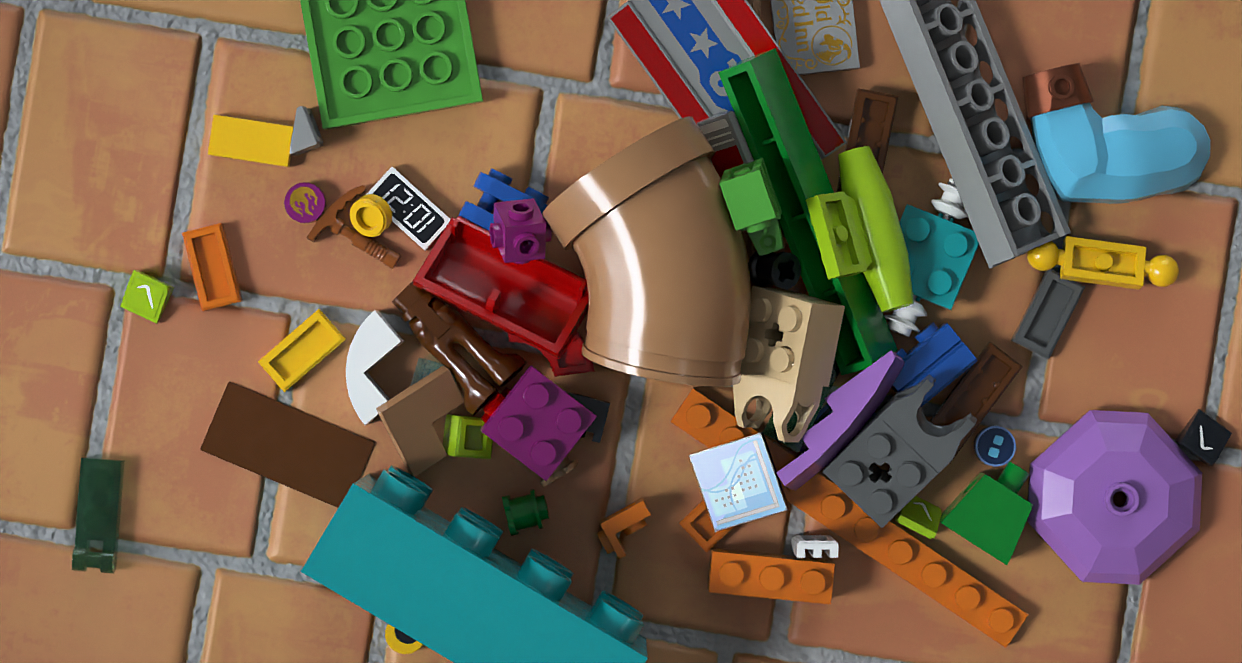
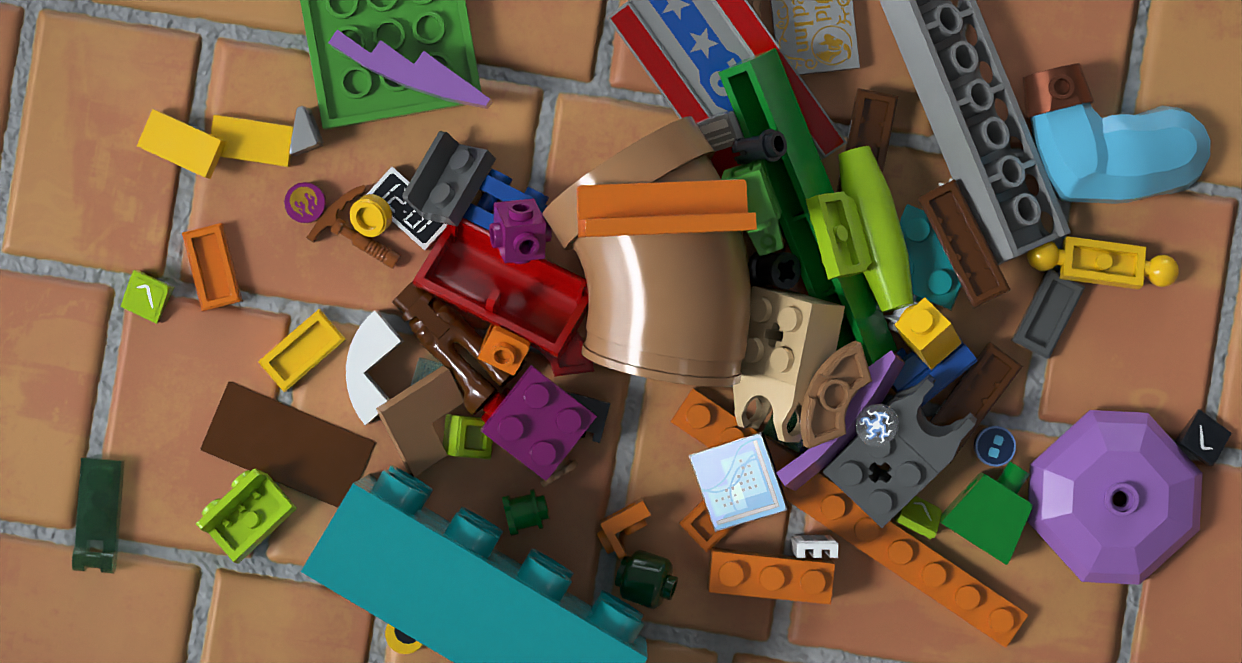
none -> yellow tile [137,109,226,179]
none -> lime bracket [196,468,297,564]
none -> medium lavender slope [328,29,493,109]
none -> dark grey bracket [402,131,496,227]
none -> orange bracket [477,324,531,376]
none -> orange panel [576,179,757,238]
none -> dark green head [615,550,678,609]
none -> black pin [732,129,787,165]
none -> medium nougat tile [800,340,872,449]
none -> clear tile [856,404,899,447]
none -> yellow brick [894,298,962,370]
none -> reddish brown plate [918,179,1010,309]

